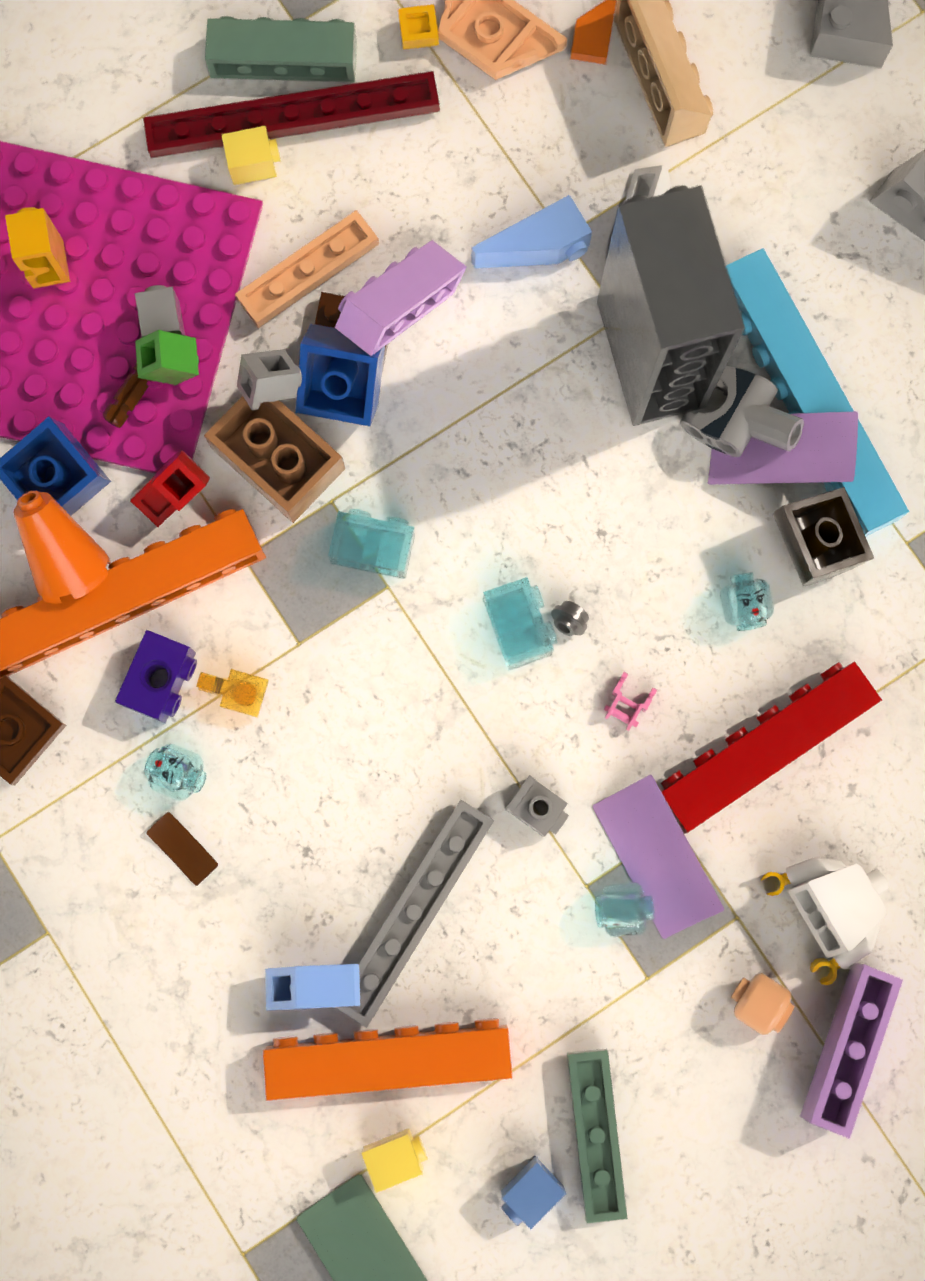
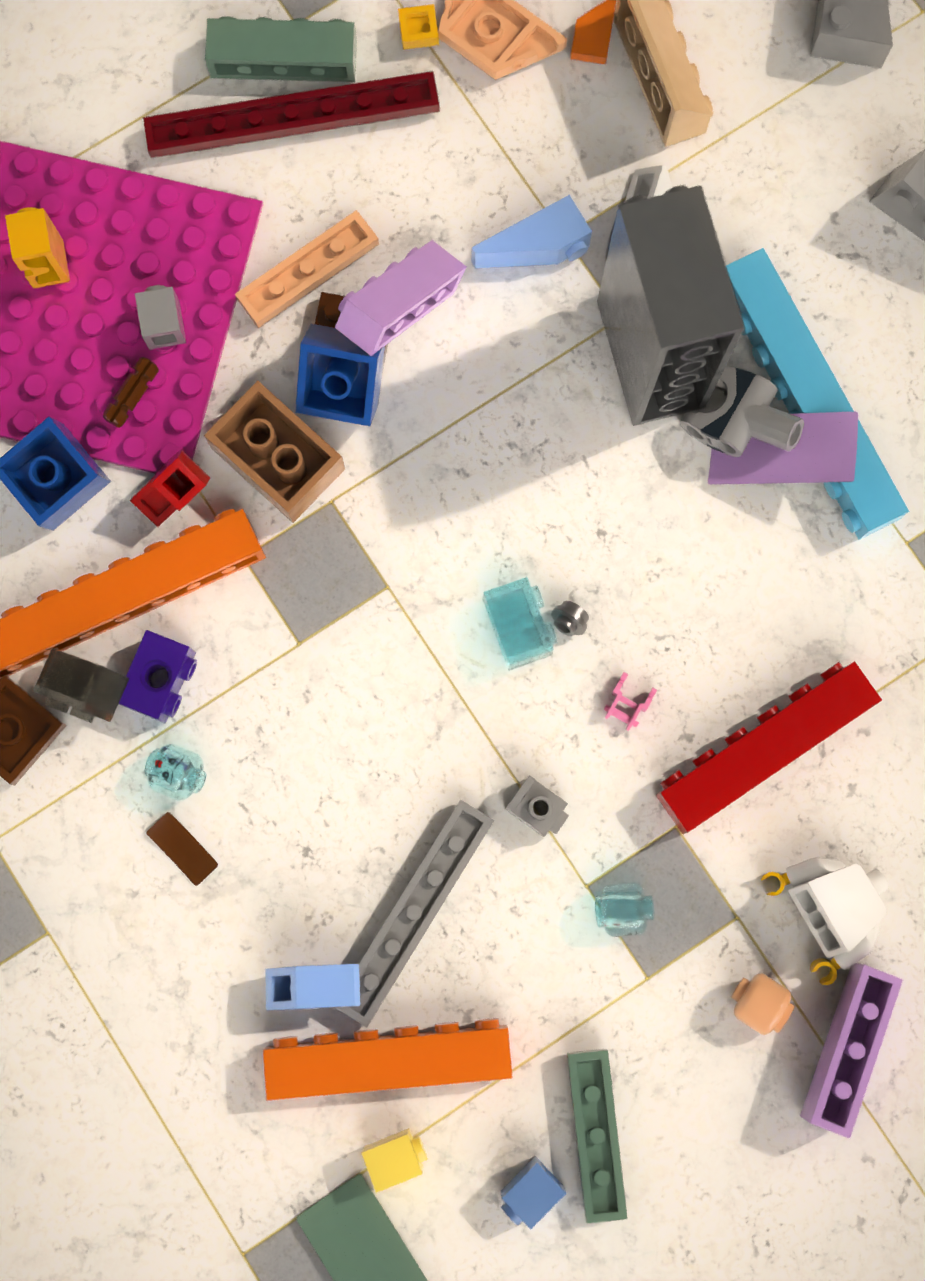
orange cone [13,491,111,604] -> none
bright green brick [135,330,199,385] -> none
clear yellow plate [196,669,269,718] -> none
light yellow brick [221,126,281,185] -> none
light grey brick [237,349,302,410] -> none
clear light blue brick [328,509,415,579] -> none
lavender sticker [593,775,724,939] -> none
clear light blue head [719,572,774,631] -> none
dark brown brick [773,487,874,586] -> none
none -> clear smoke brick [33,648,130,723]

